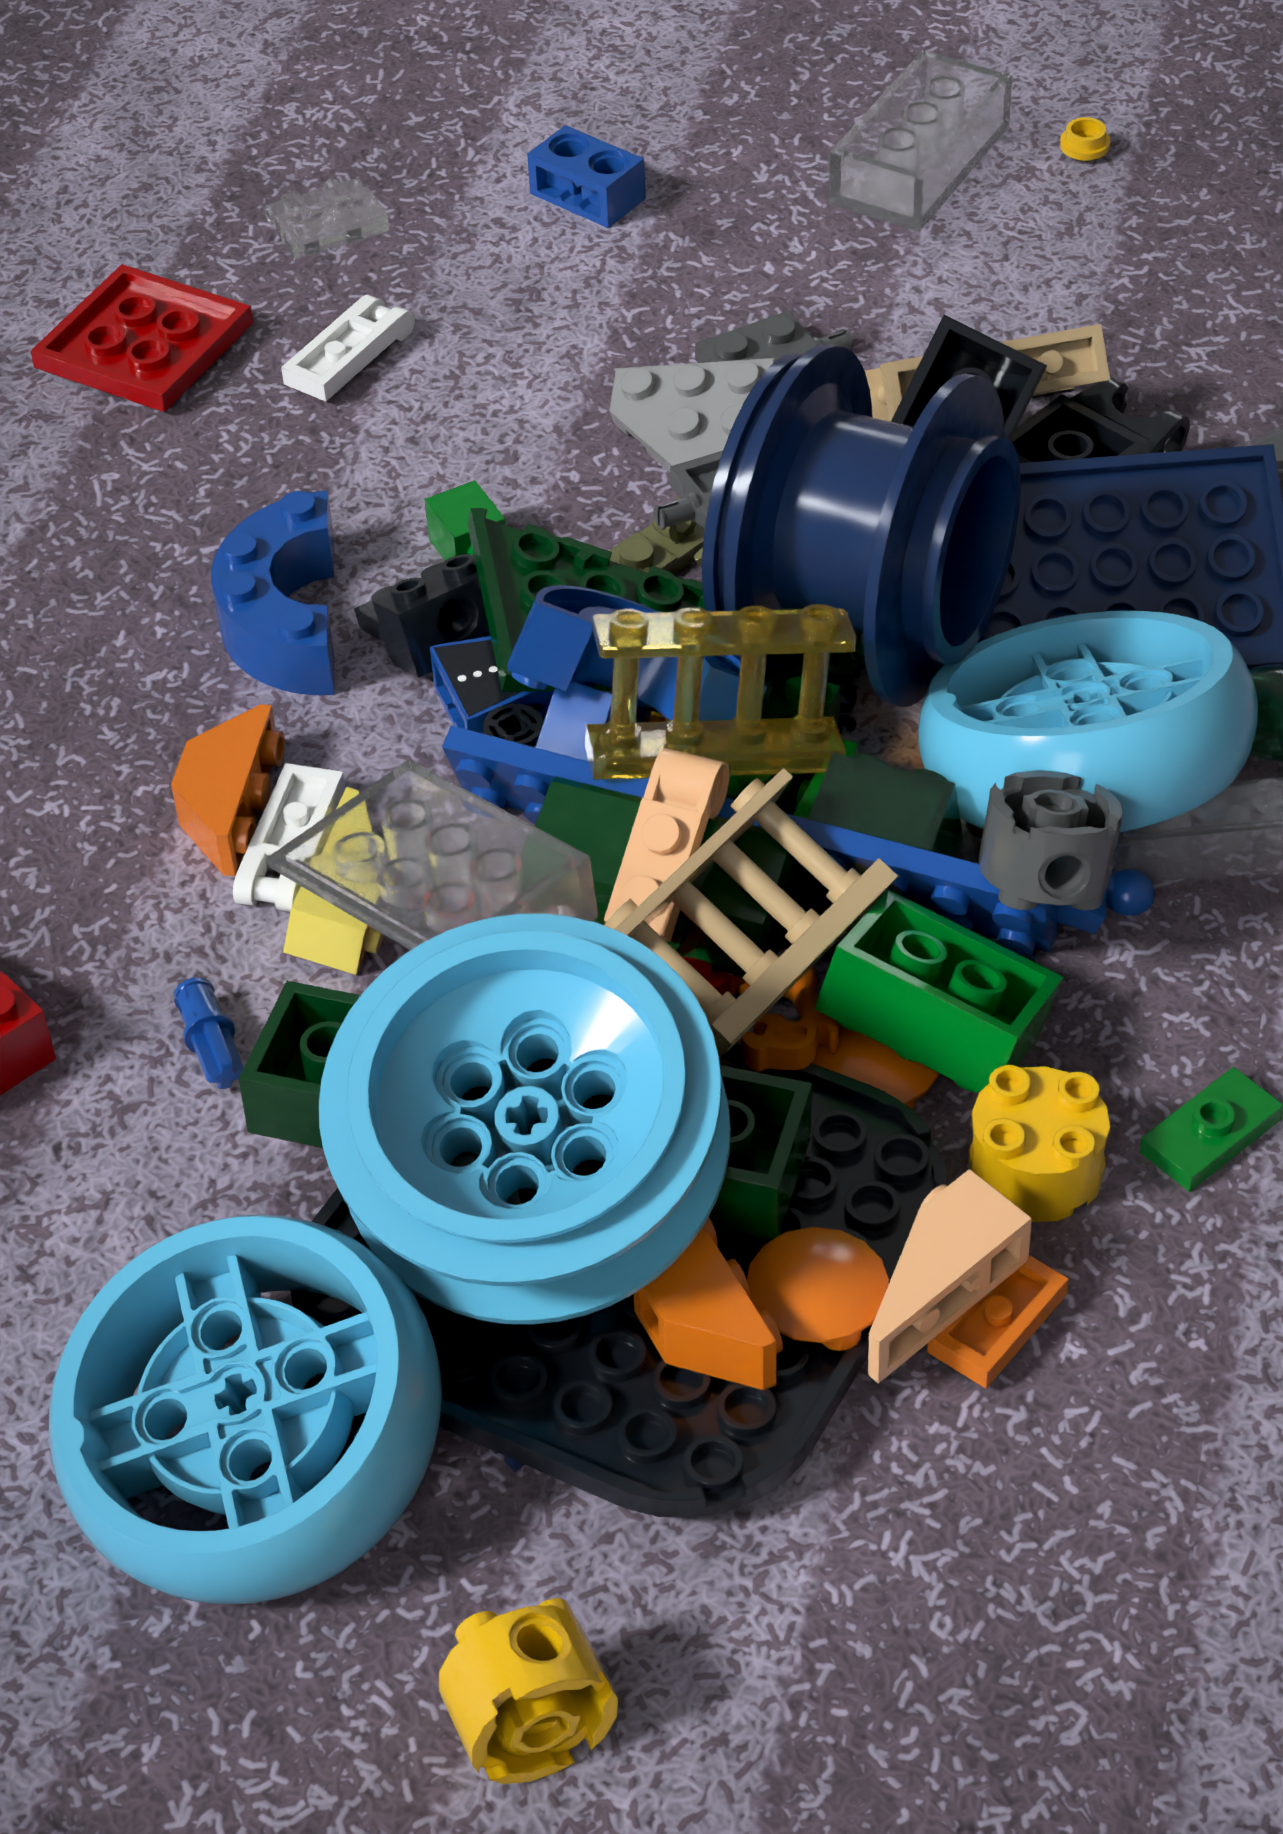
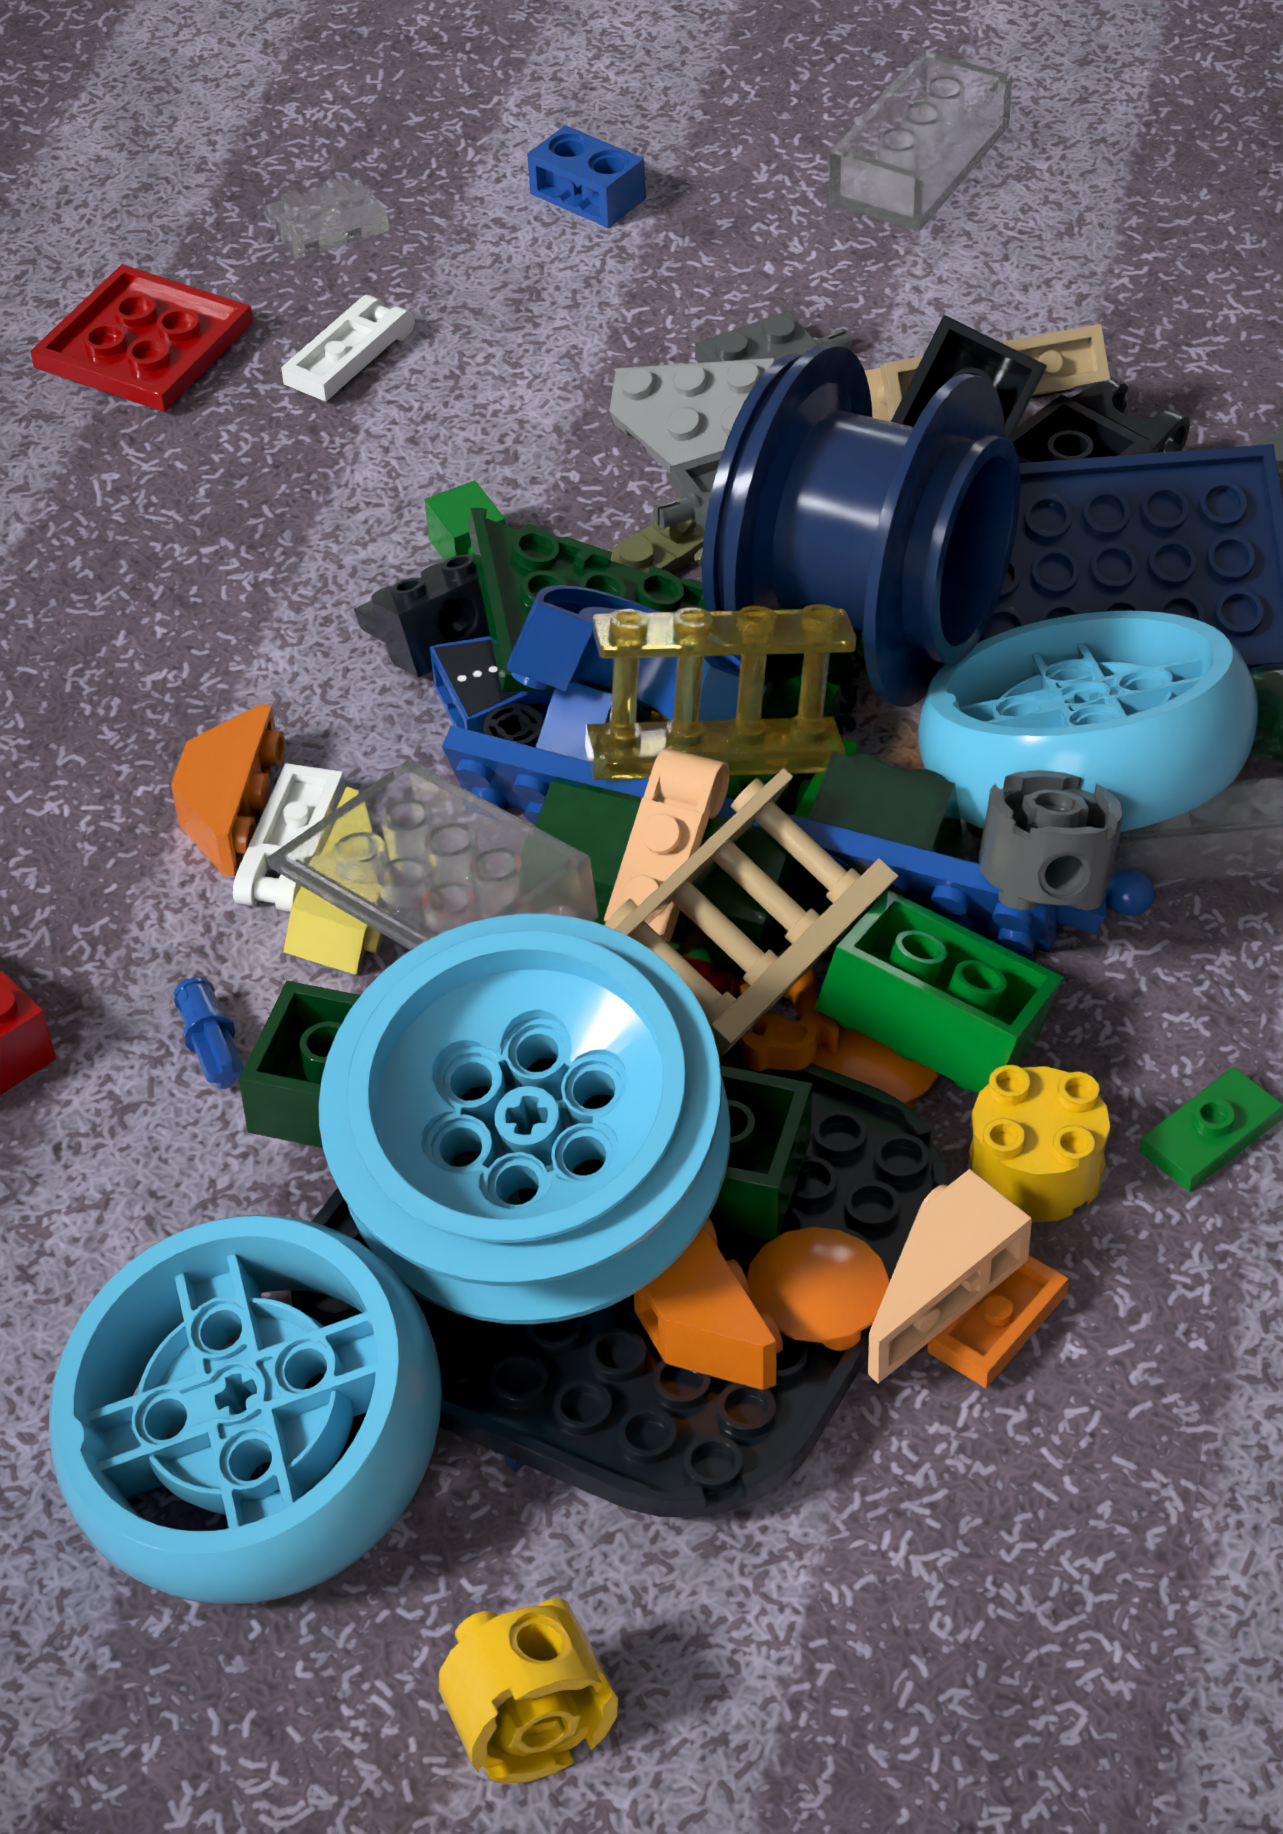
blue brick [211,490,334,695] -> none
yellow plate [1060,117,1111,161] -> none

